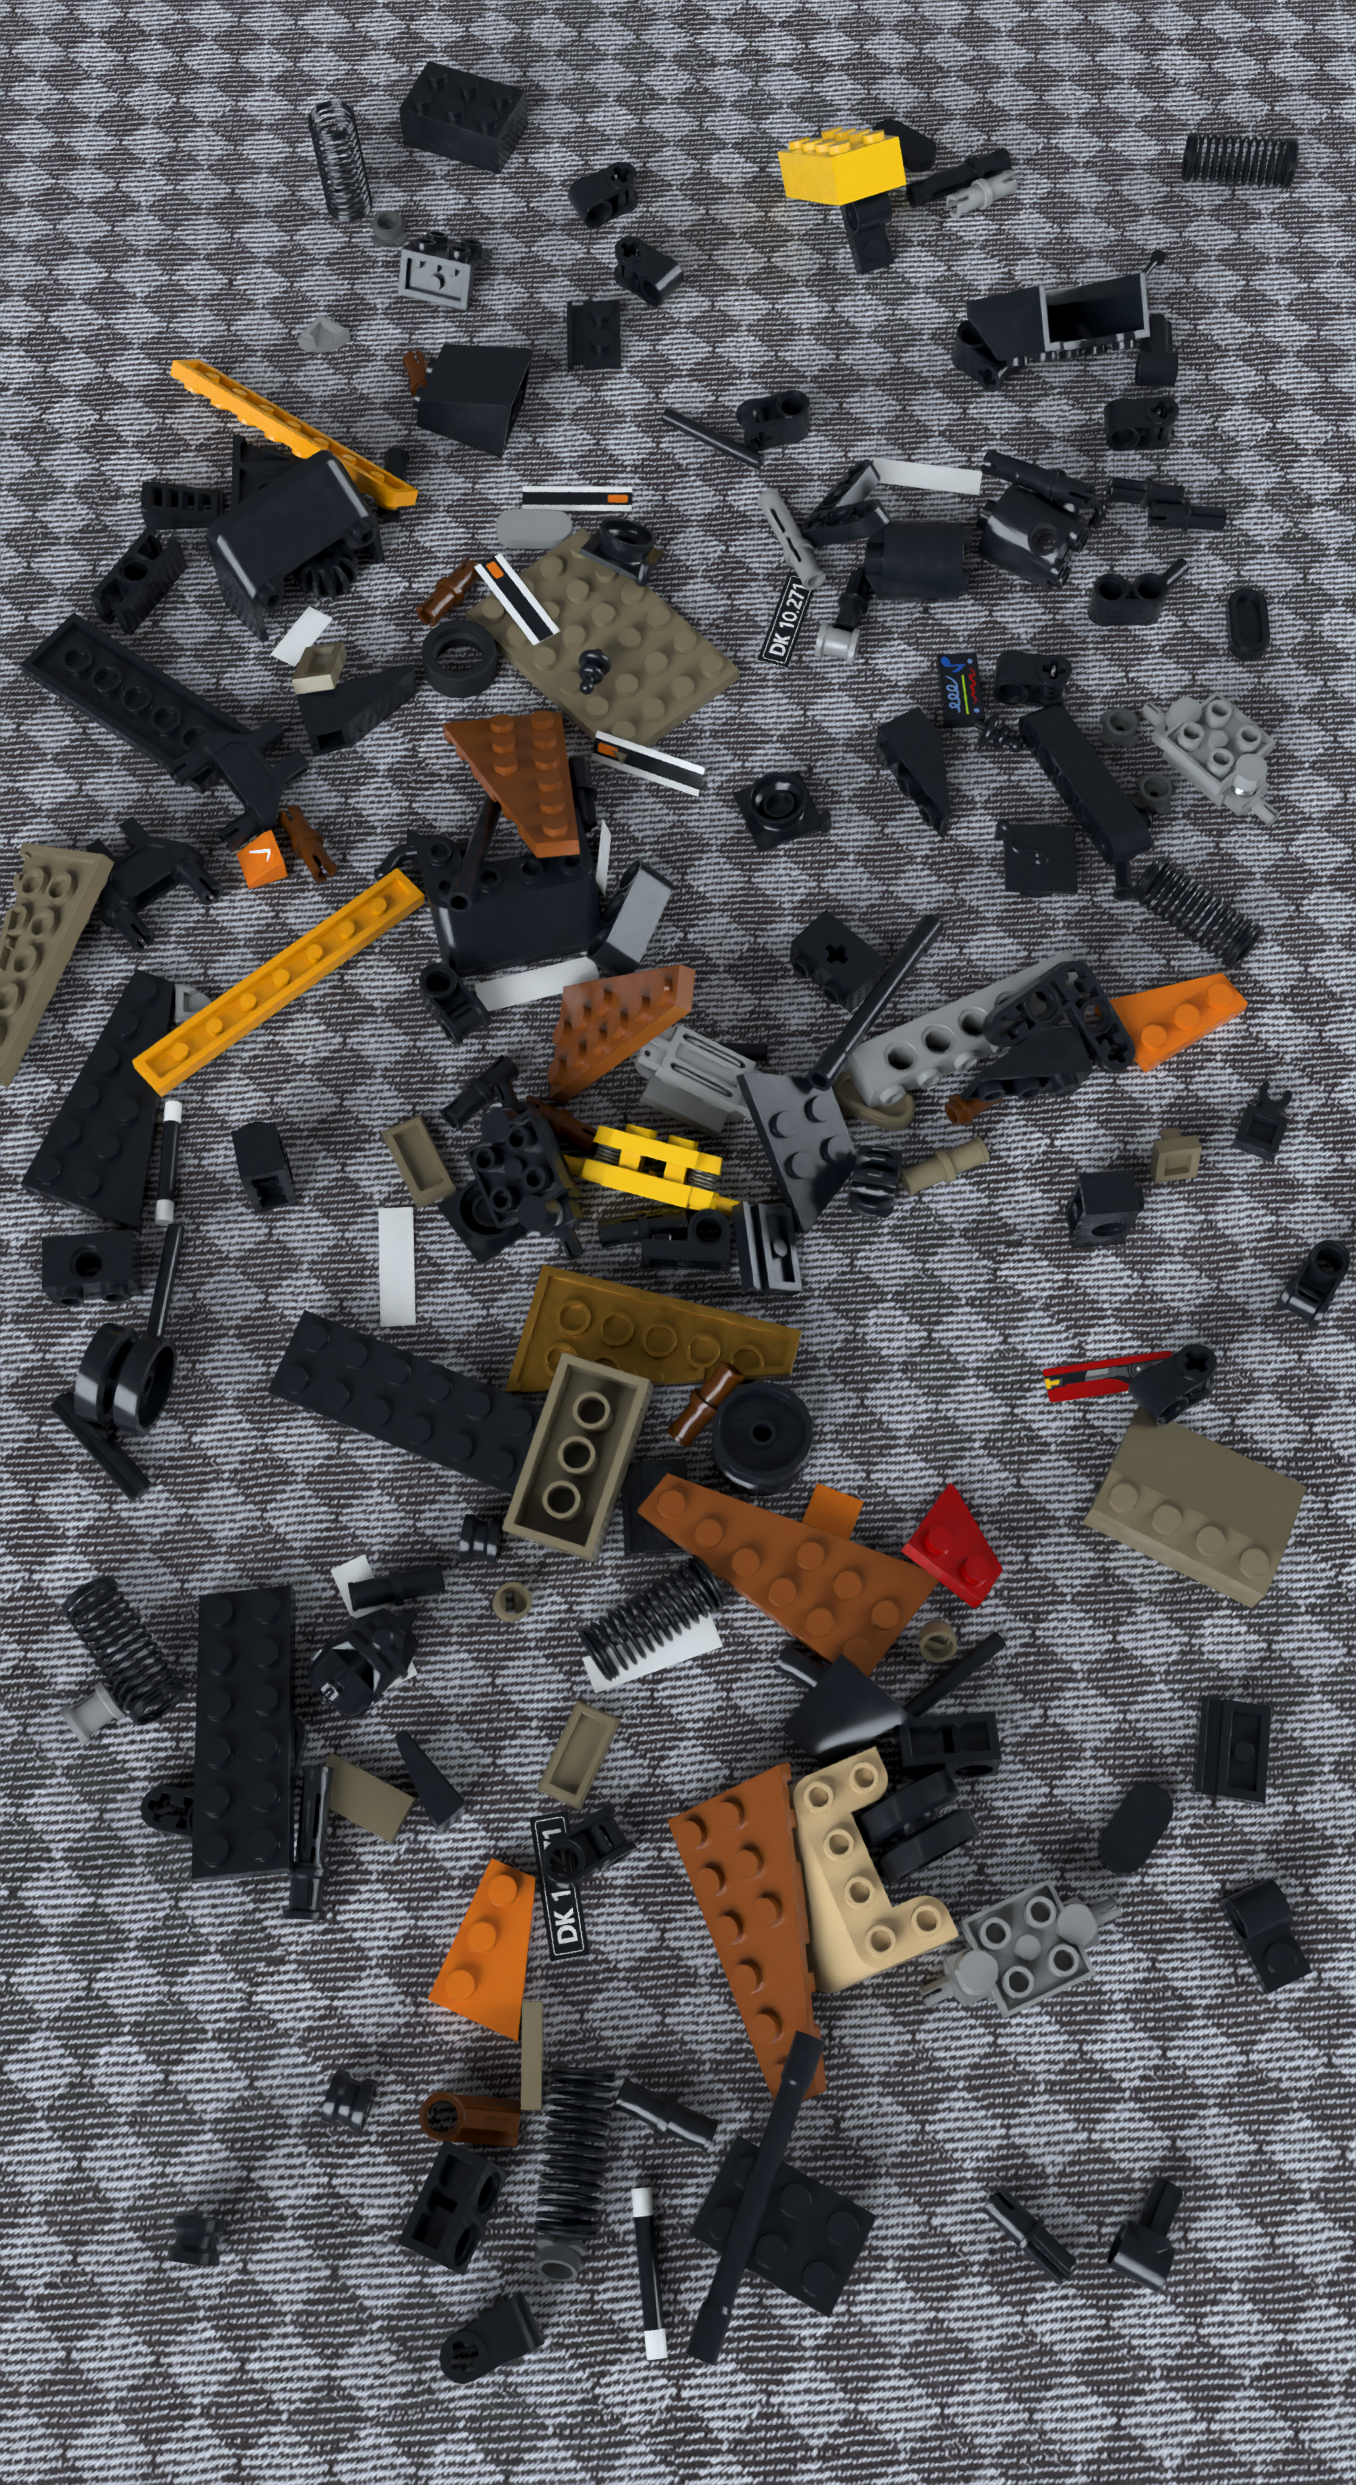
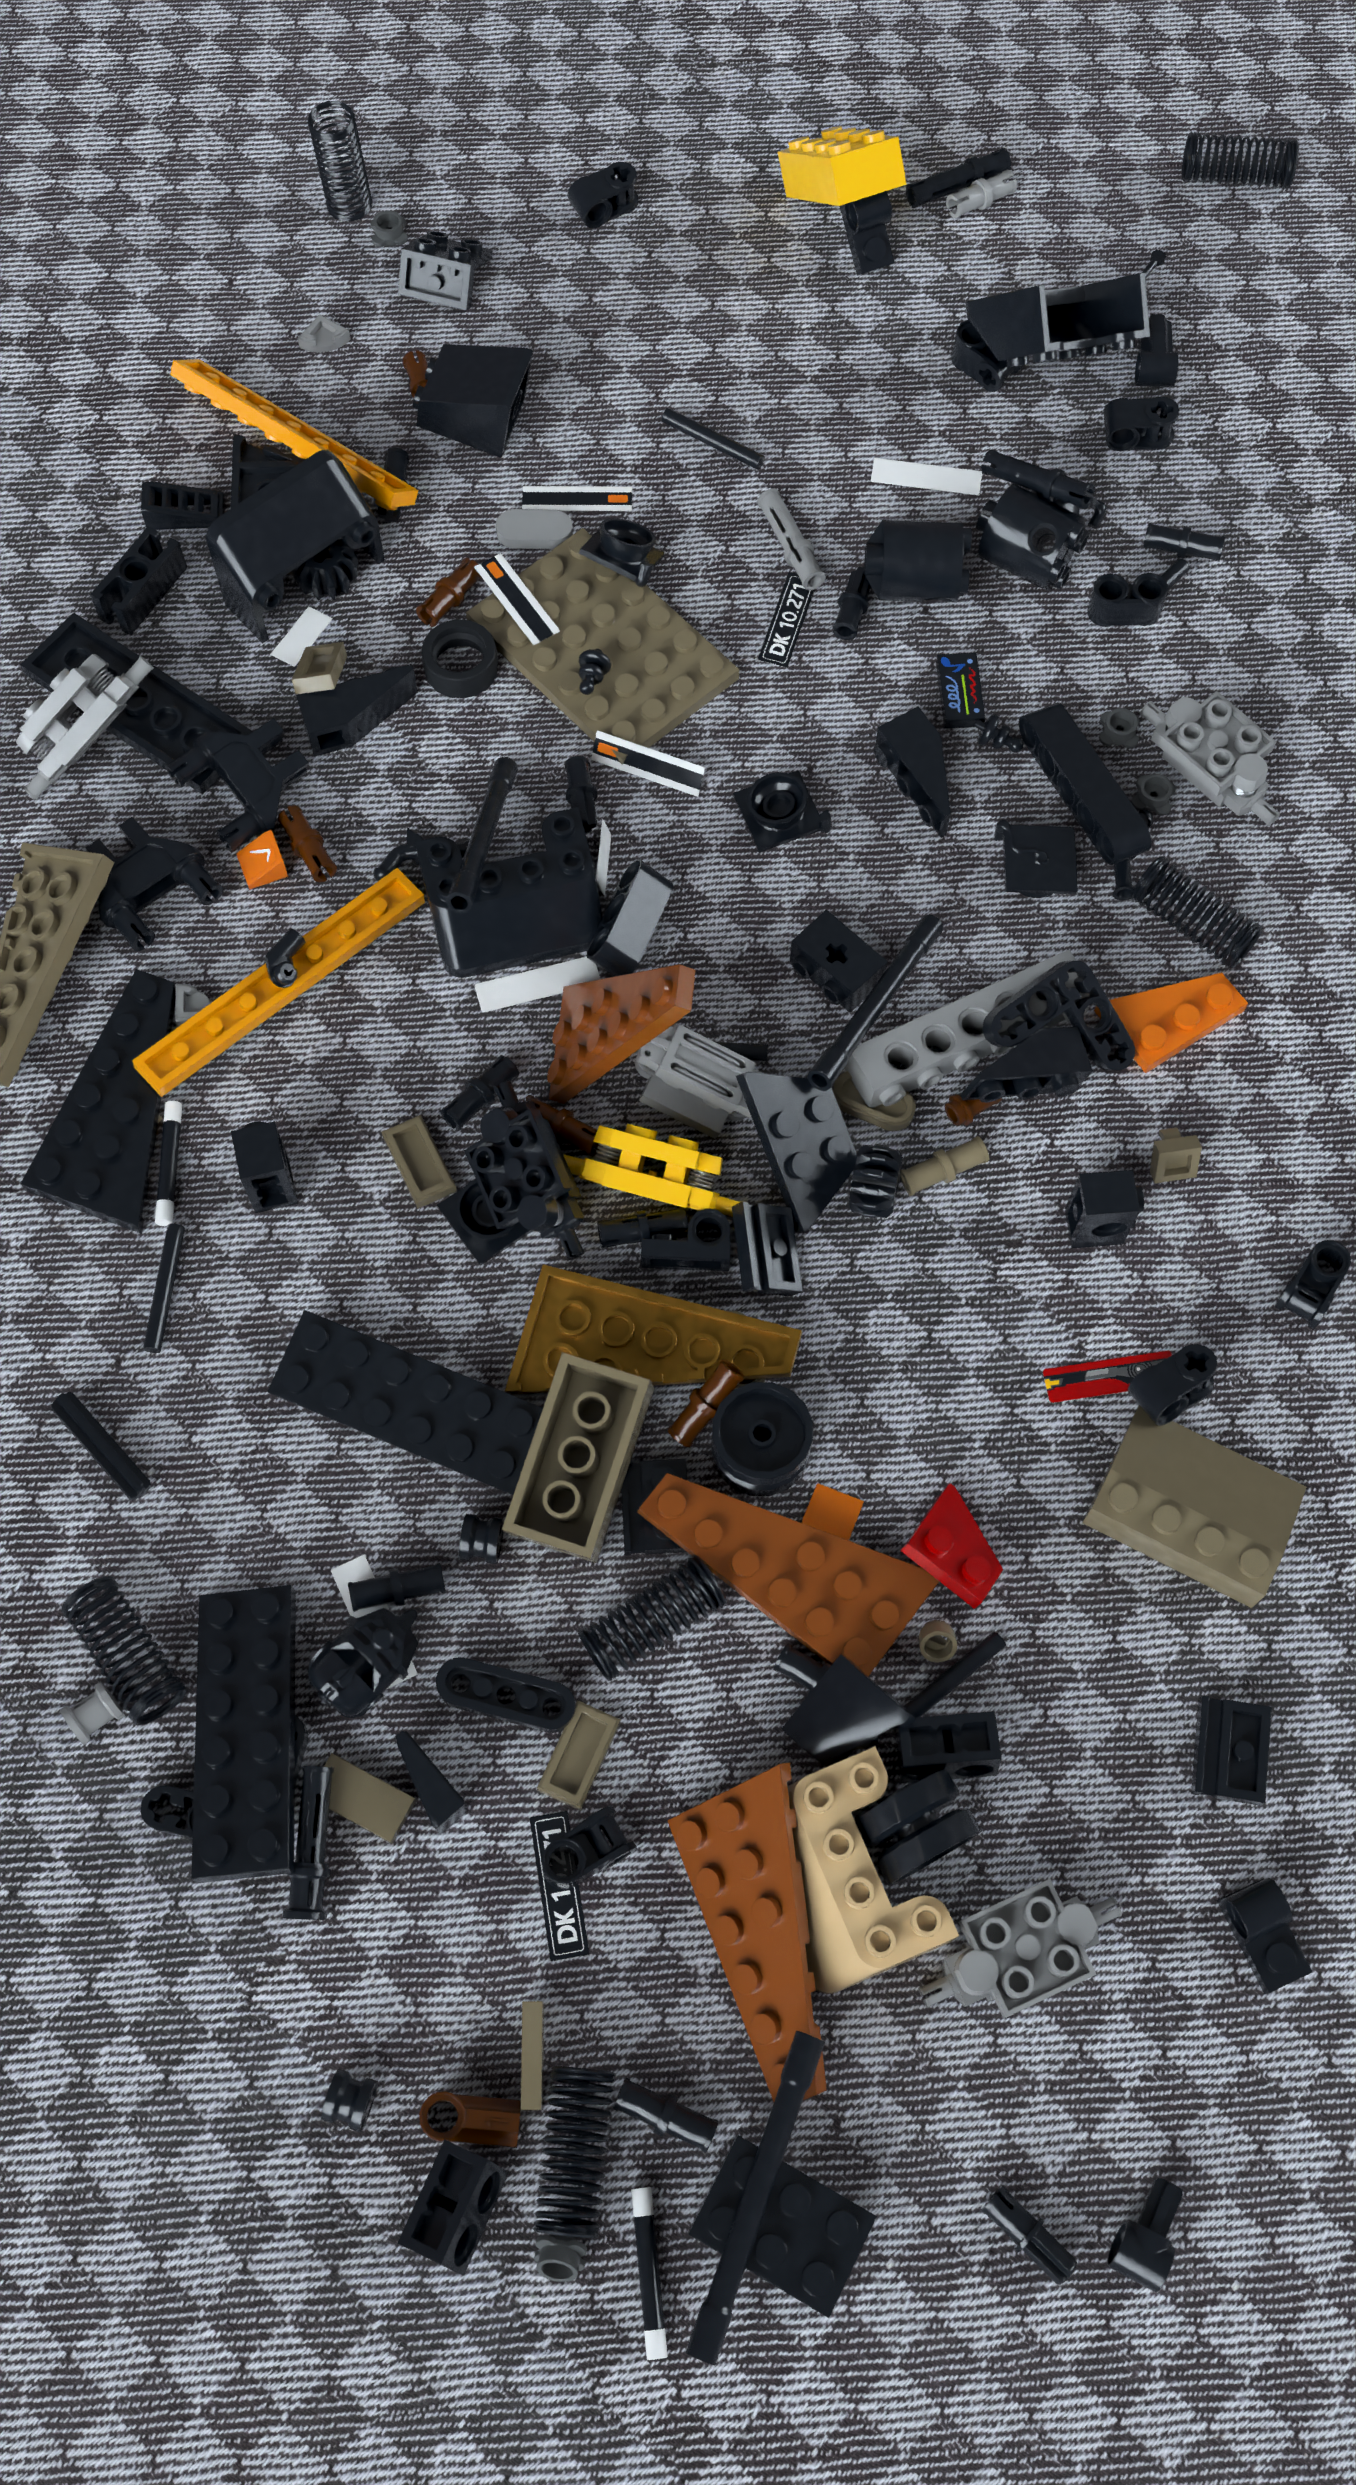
black brick [42,1230,142,1306] -> none
black wheel [74,1322,177,1436] -> none
black wheel [167,2214,227,2266] -> none
white sticker [378,1207,416,1327] -> none
black brick [399,61,528,174] -> none
black piece [419,963,492,1047] -> none
orange wing [427,1858,537,2042] -> none
black piece [439,2292,545,2384] -> none
dark orange wing [442,710,580,858] -> none
dark tan hinge [493,1582,532,1622] -> none
black plate [567,301,621,369] -> none
white sticker [583,1612,723,1694] -> none
black piece [614,236,684,307] -> none
black piece [735,390,810,452] -> none
black beam [800,459,890,548] -> none
light grey bush [814,621,861,665] -> none
black tile [873,119,937,172] -> none
black piece [993,650,1072,707] -> none
black tile [1097,1783,1174,1875] -> none
black axle [1106,477,1185,510] -> none
black axle [1147,501,1227,533] -> none
black tile [1225,588,1270,661] -> none
black plate [1231,1081,1292,1162] -> none
none -> light grey piece [16,654,154,800]
none -> black arm [265,929,306,988]
none -> black plate [436,1657,576,1733]
none -> black pin [1143,523,1225,562]

